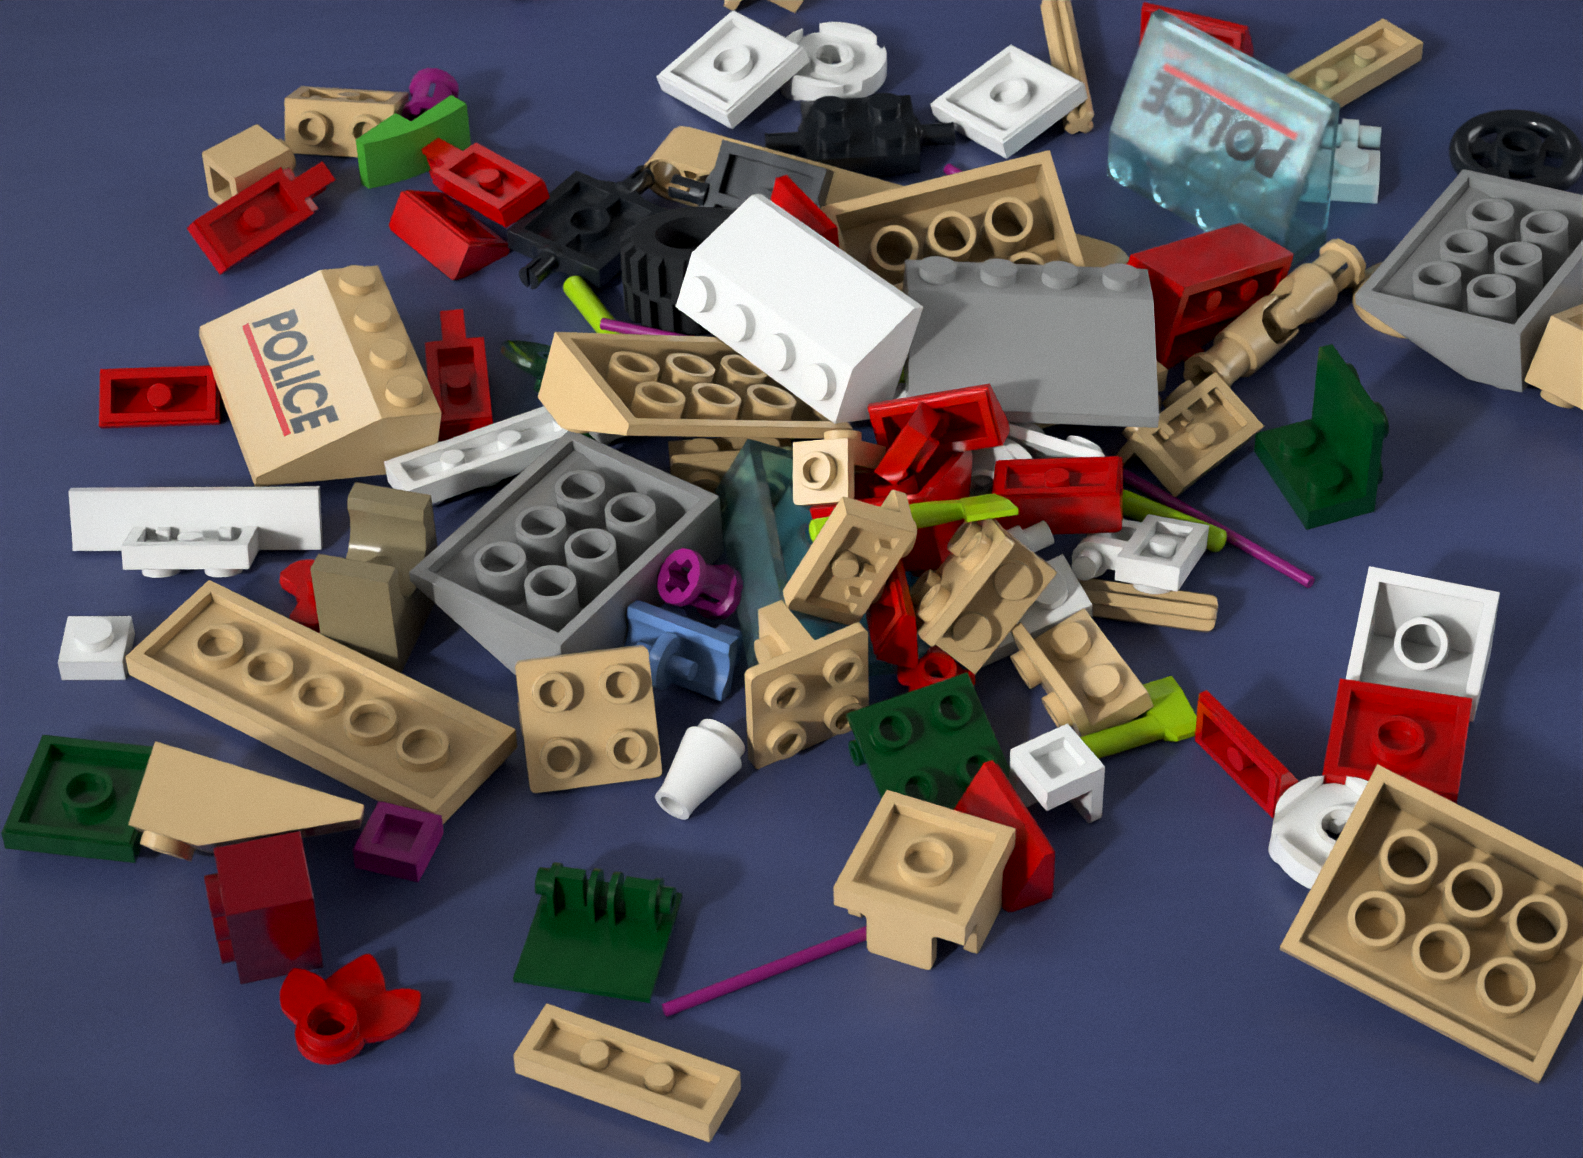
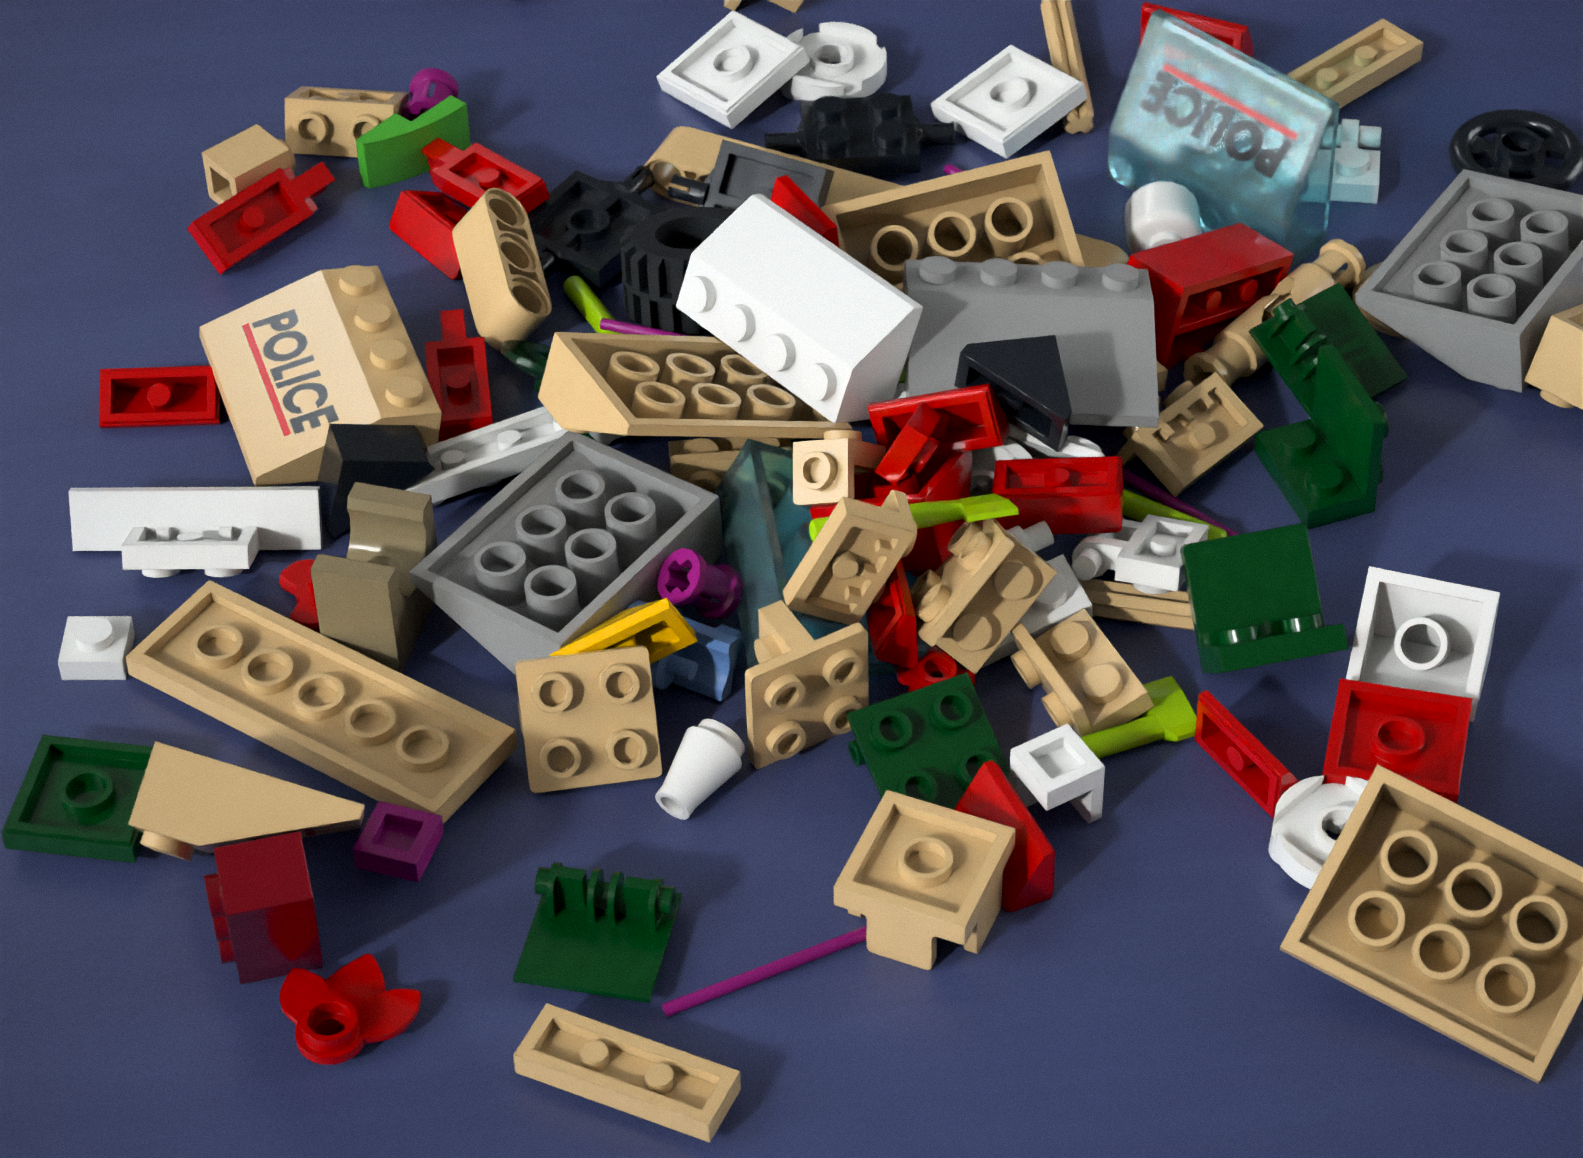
none -> black slope [316,424,435,539]
none -> tan beam [452,188,552,353]
none -> yellow slope [550,598,698,664]
none -> black slope [954,335,1072,452]
none -> white head [1124,181,1202,254]
none -> dark green bracket [1180,523,1348,673]
none -> dark green hinge [1248,282,1408,418]

